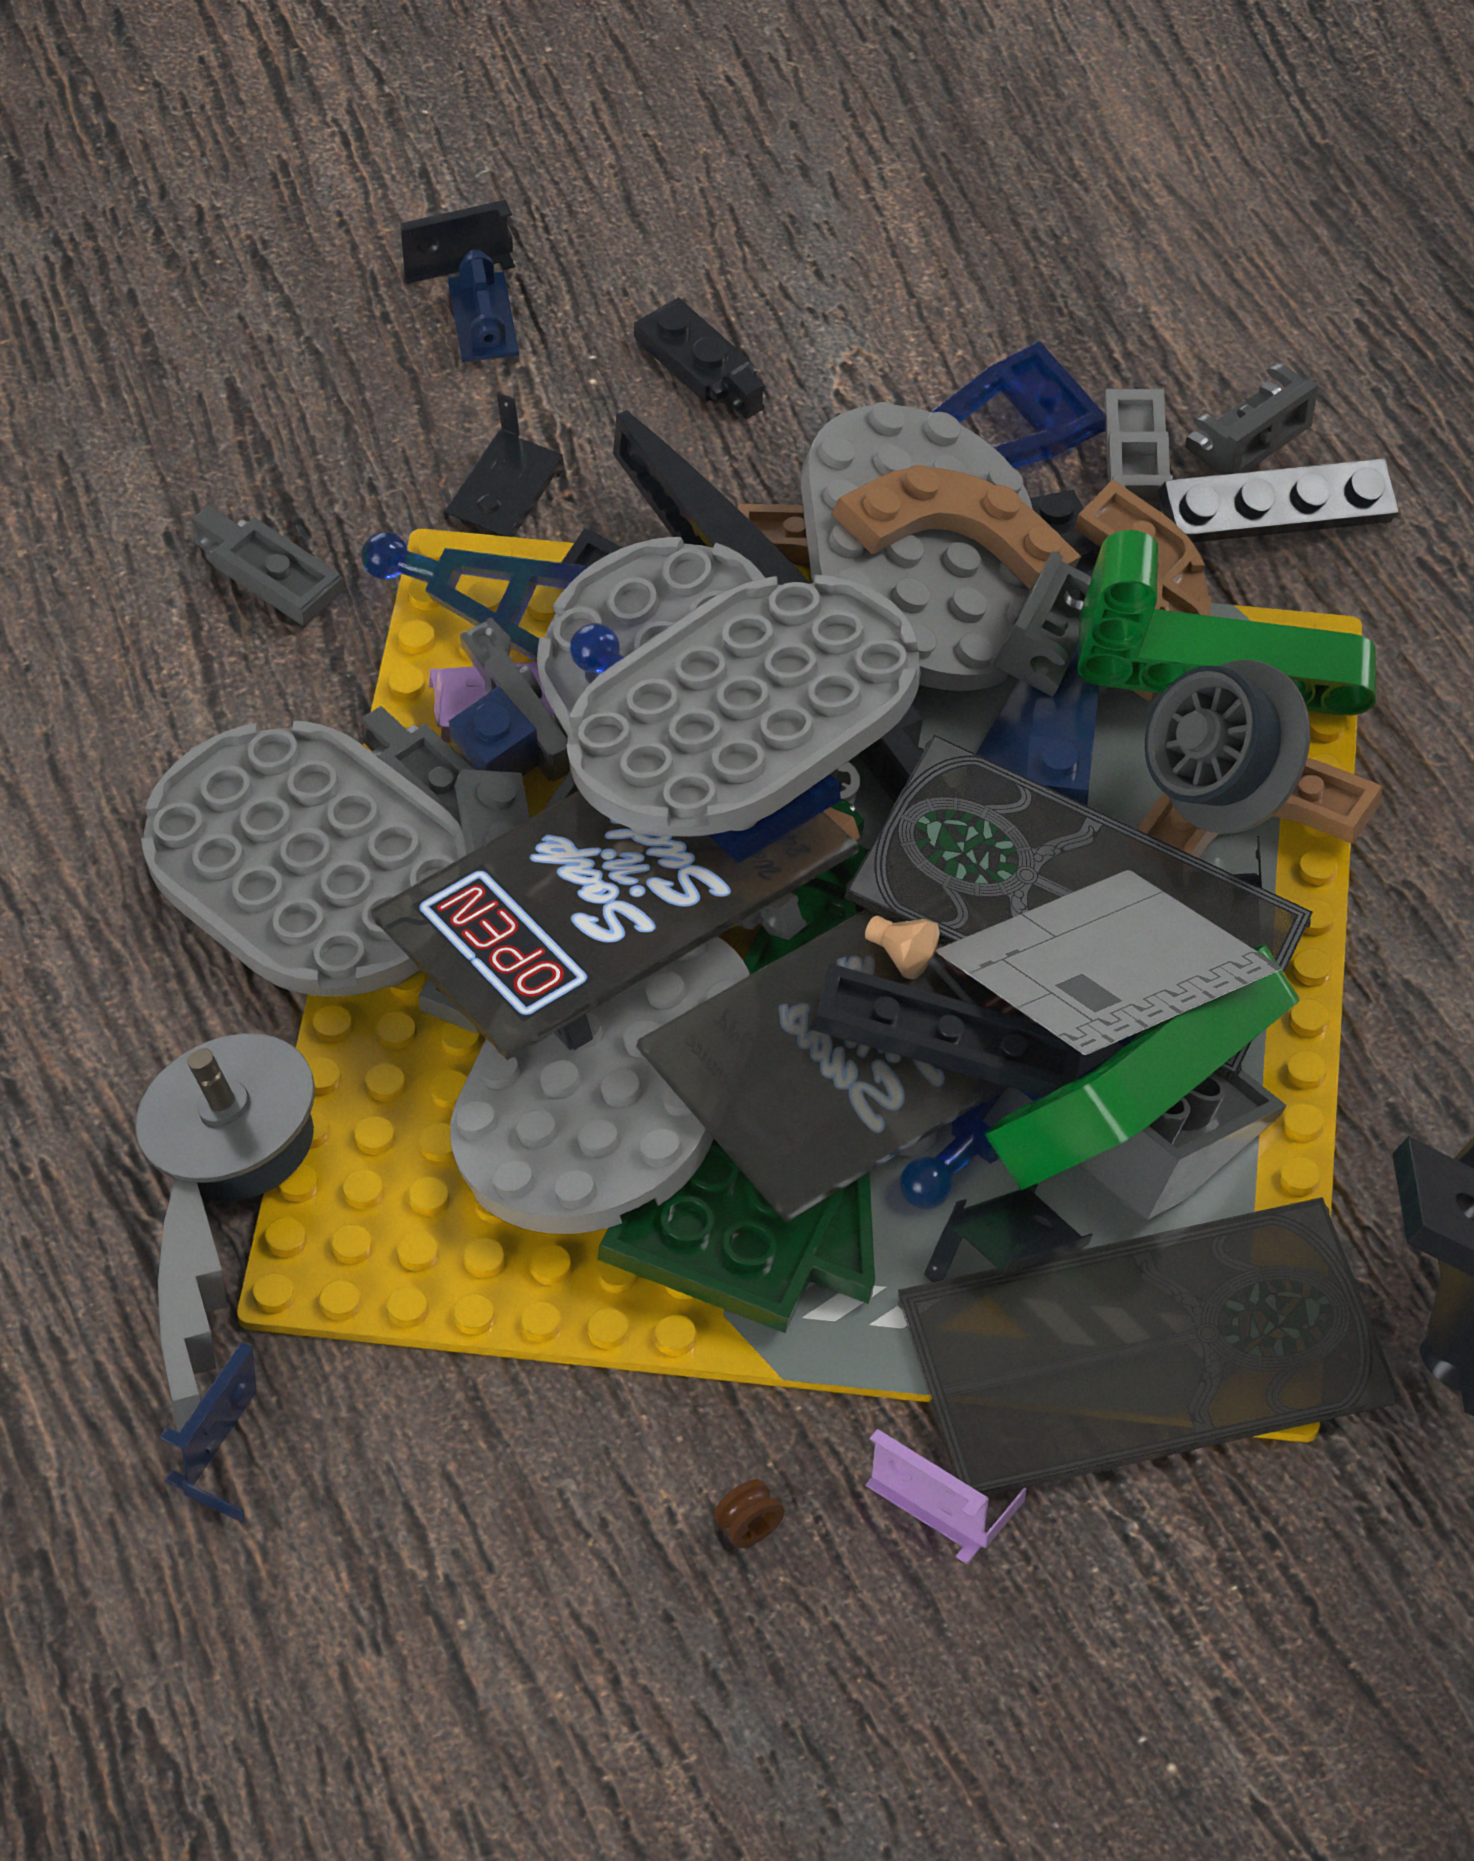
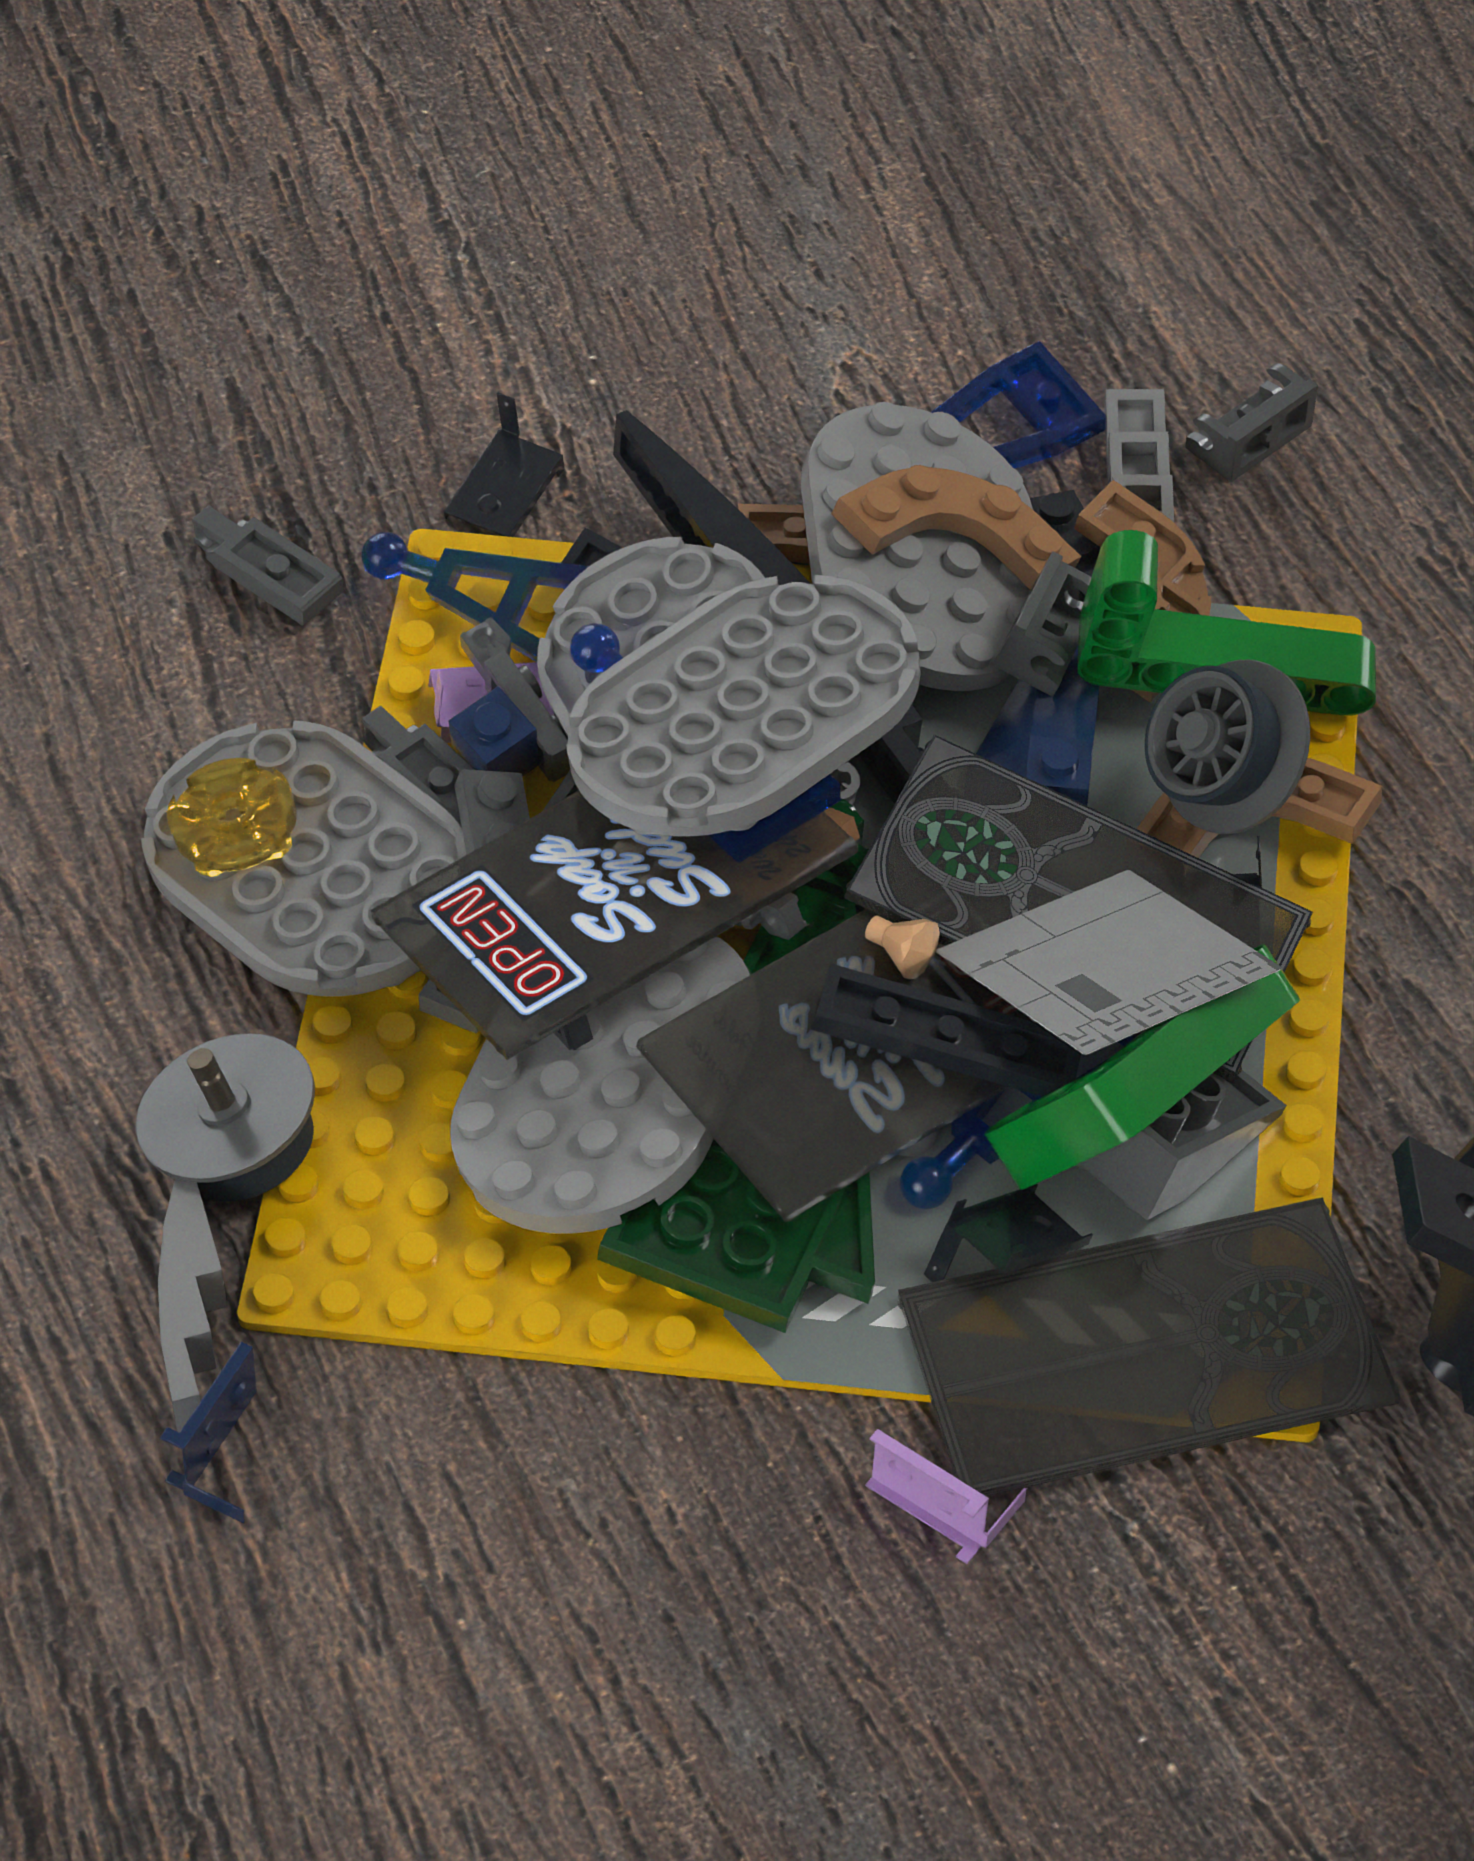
black piece [400,199,515,284] -> none
dark blue hinge [448,250,519,362] -> none
black hinge [634,297,765,419] -> none
reddish brown bush [713,1479,785,1548] -> none
plate [1158,459,1399,543] -> none
none -> clear yellow plate [167,758,297,877]

